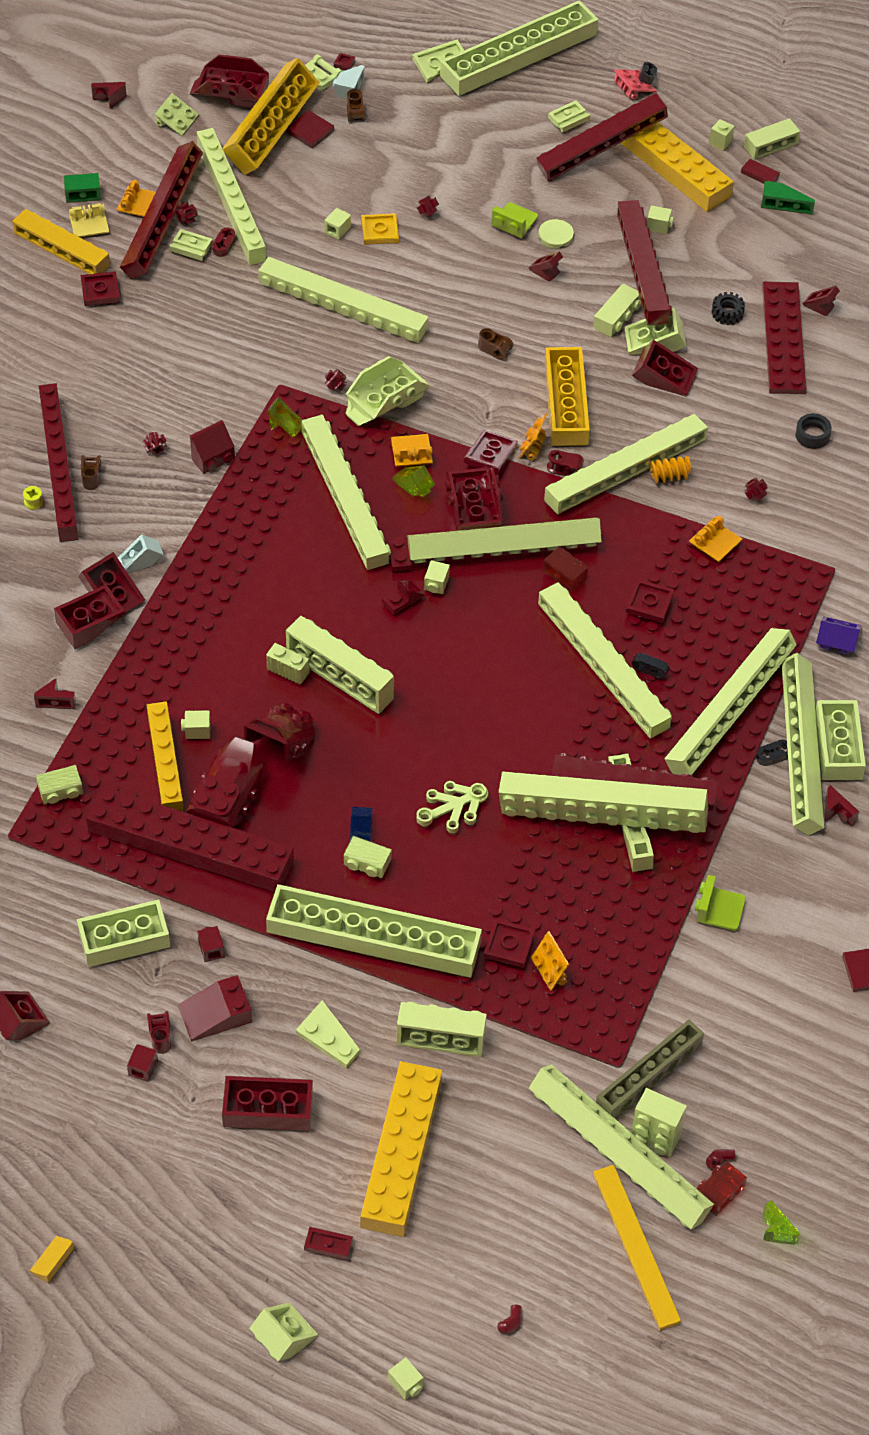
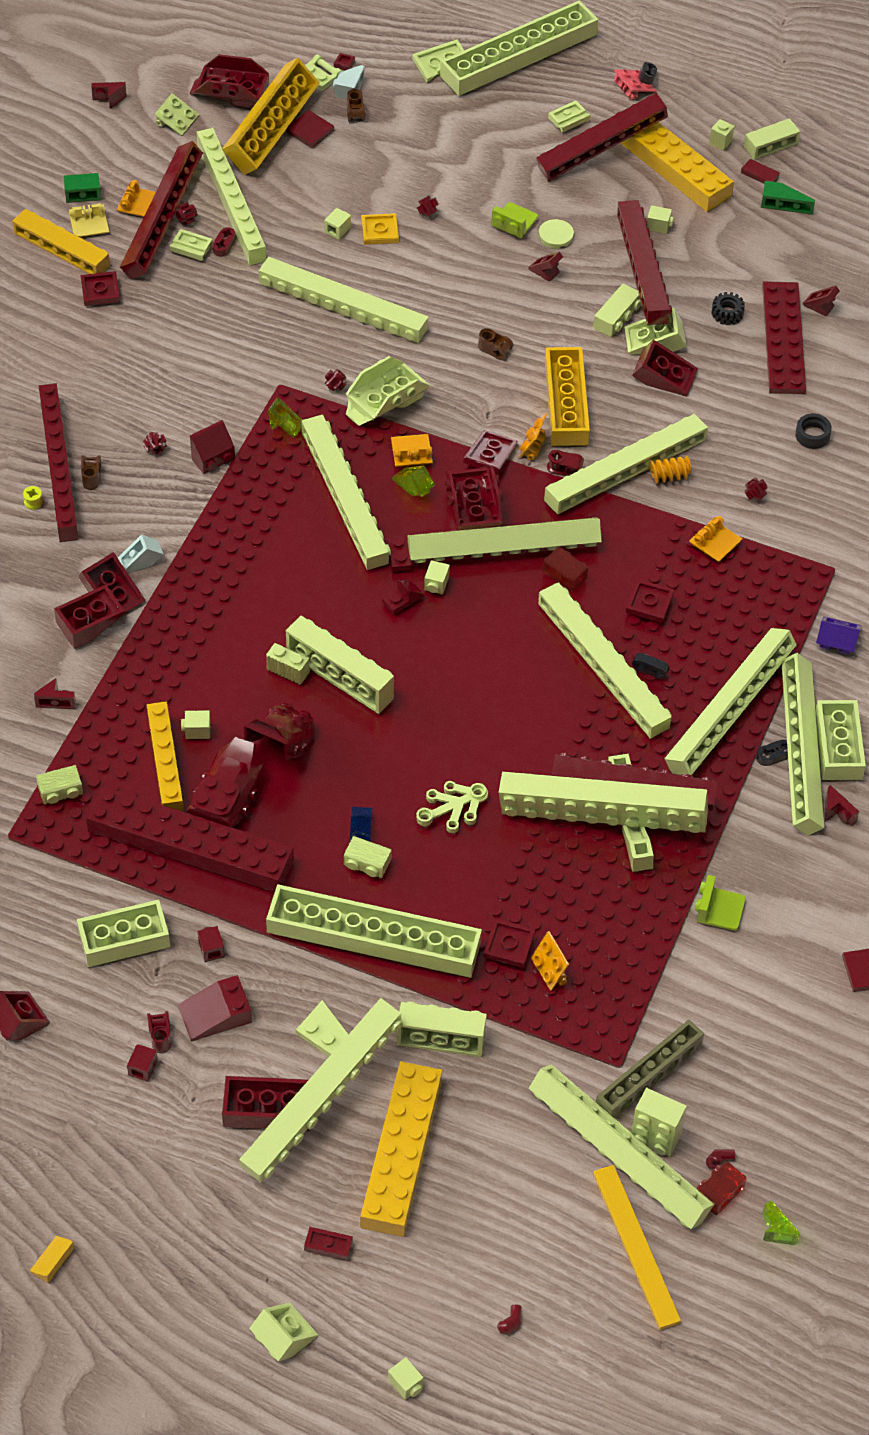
none -> yellowish green brick [239,998,402,1183]

